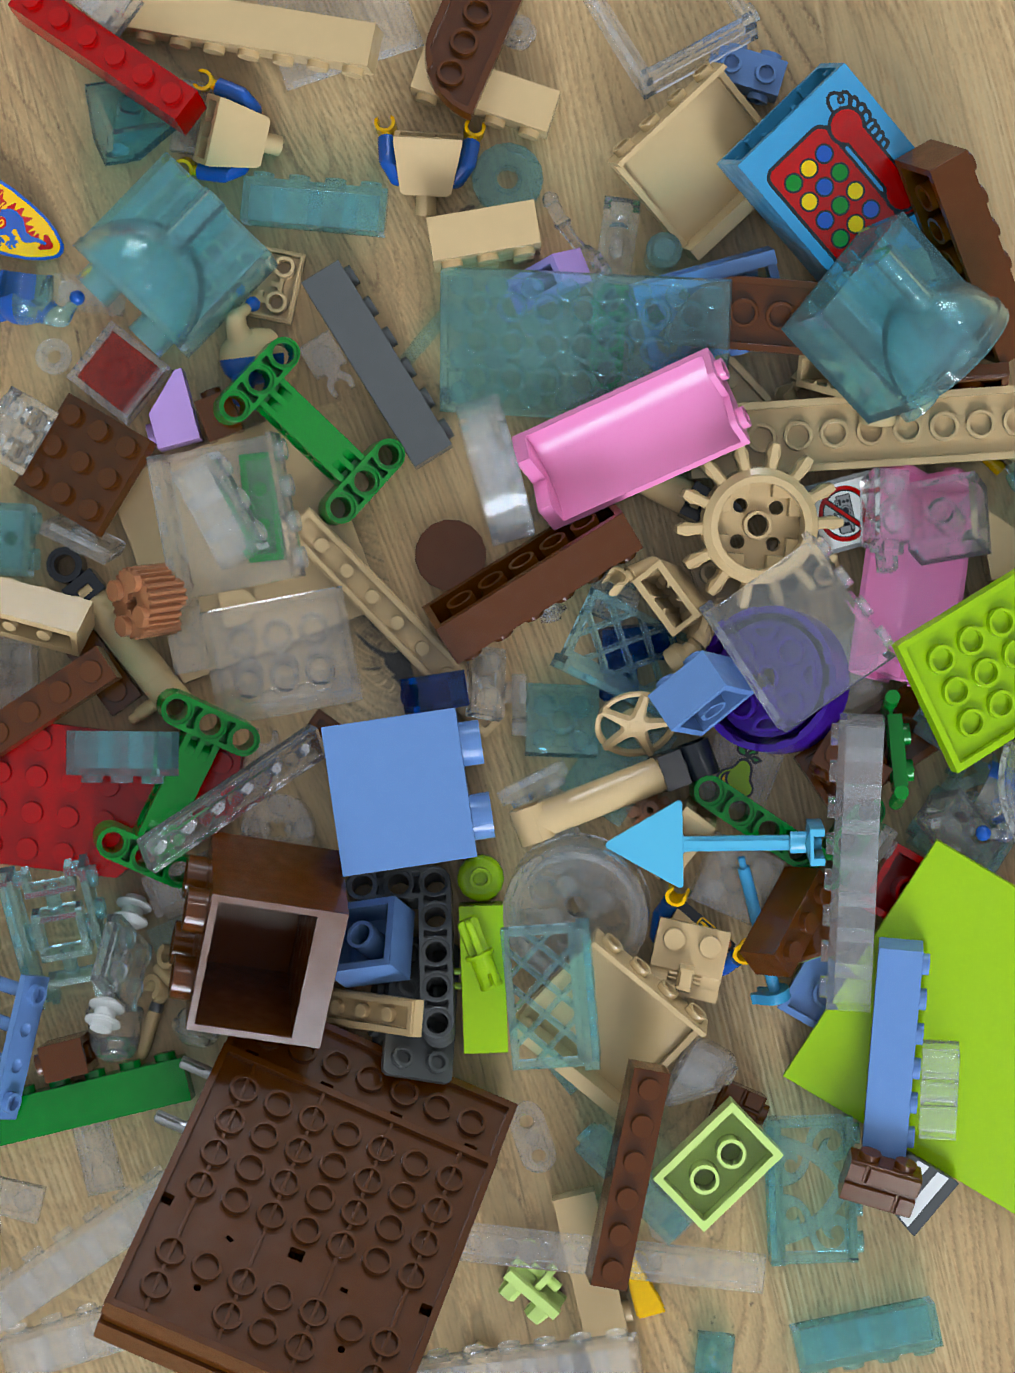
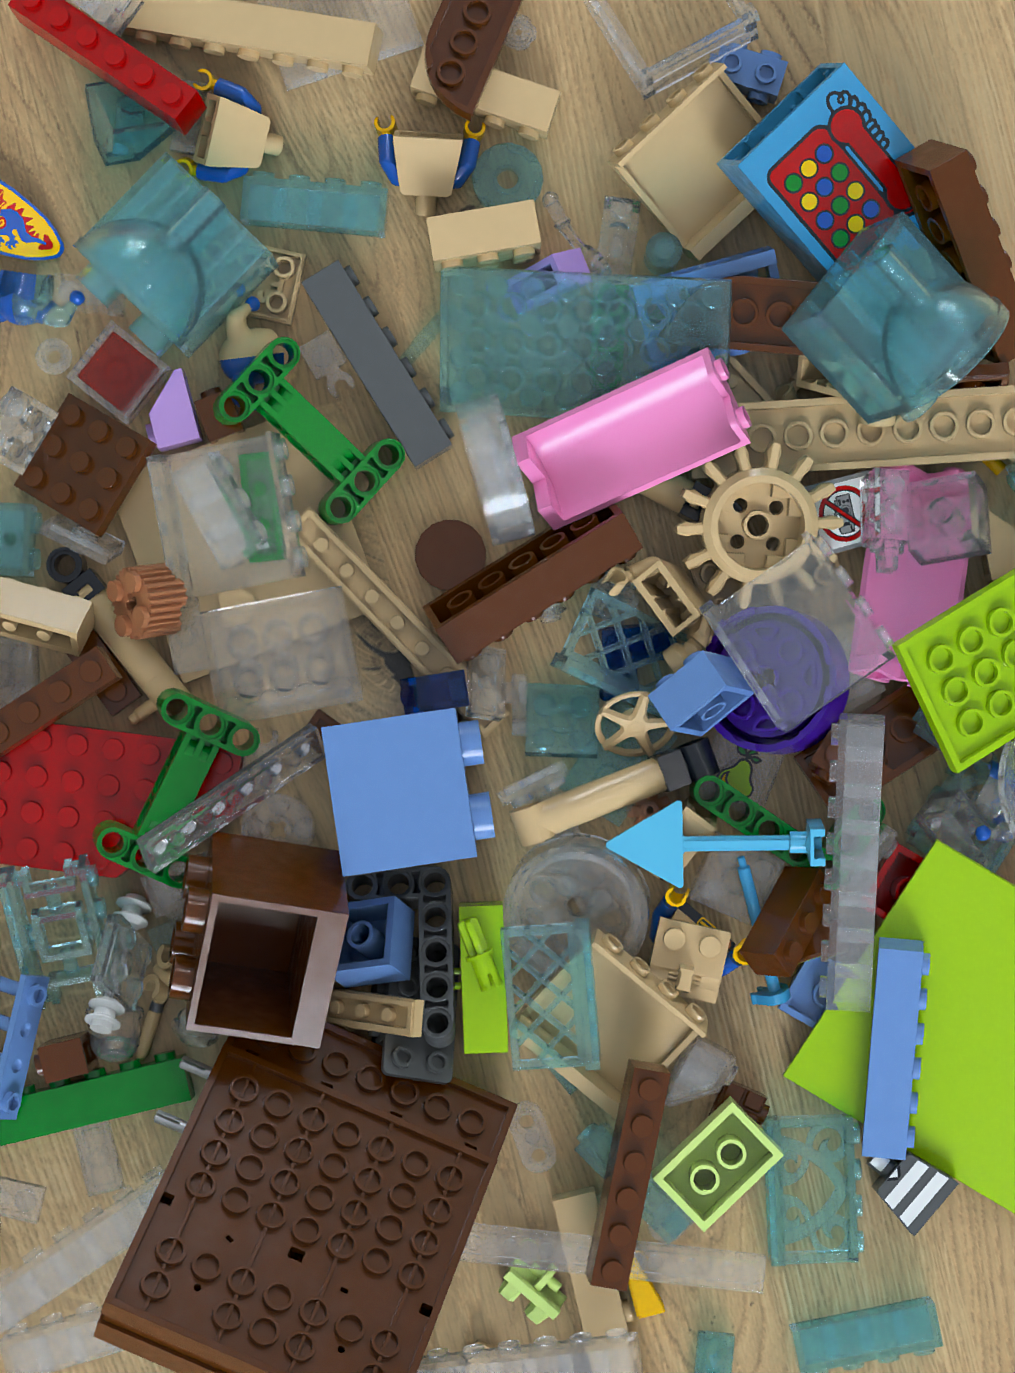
clear light blue brick [66,731,179,784] -> none
lime head [457,854,504,902] -> none
reddish brown brick [838,1146,923,1218] -> none
green plate [880,689,914,810] -> none
clear piece [918,1039,960,1141] -> none

